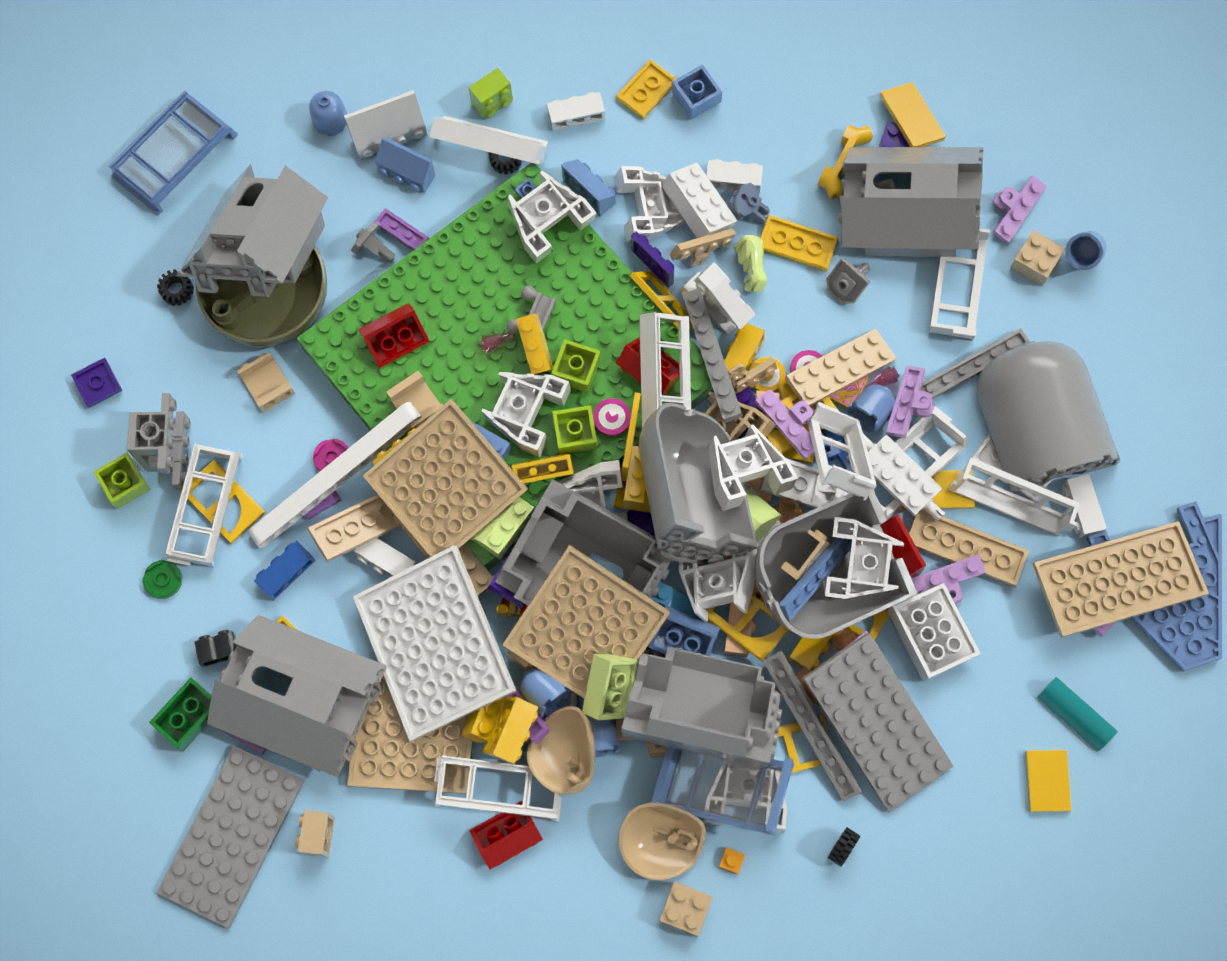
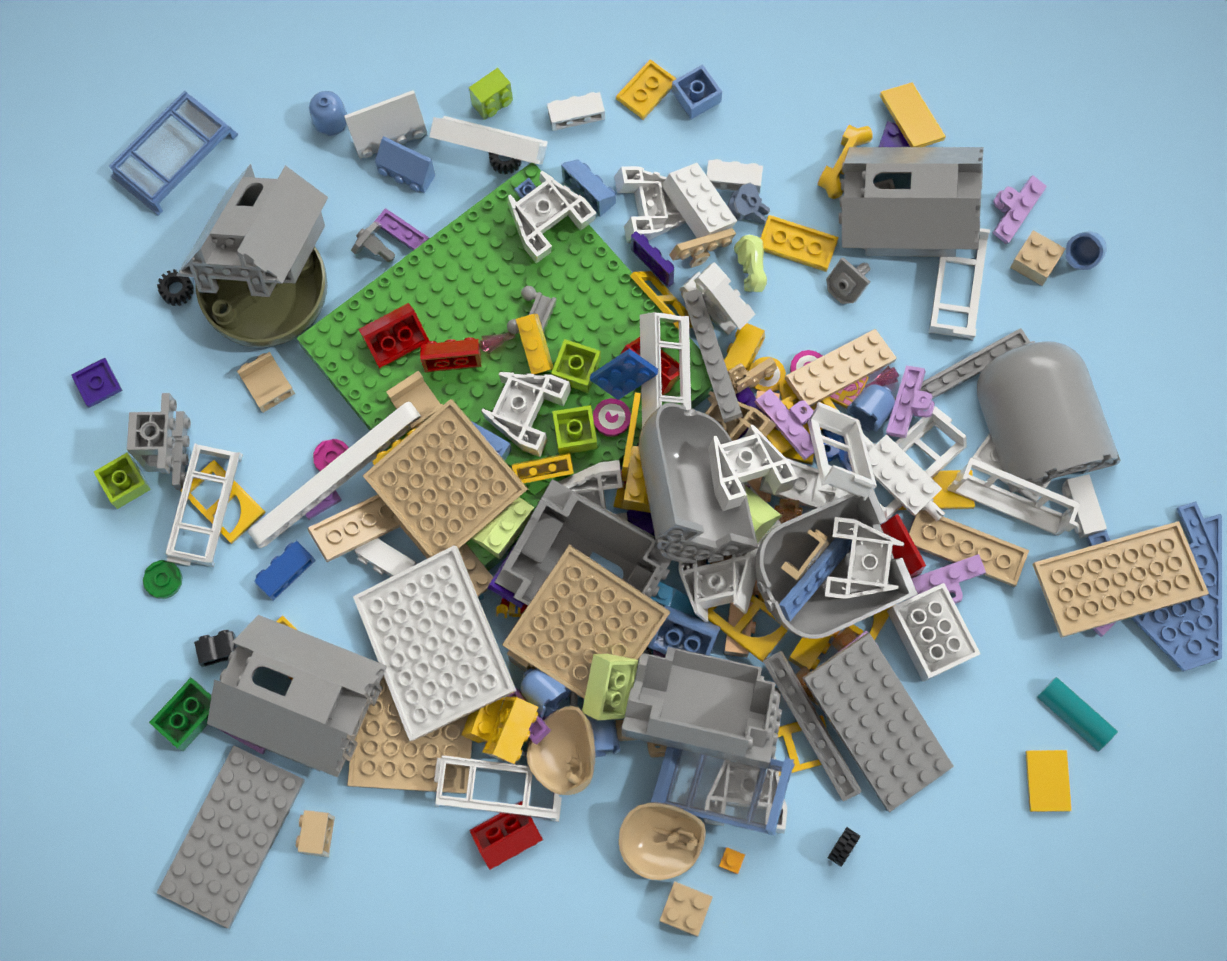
none -> red slope [420,337,482,372]
none -> blue plate [590,348,658,400]

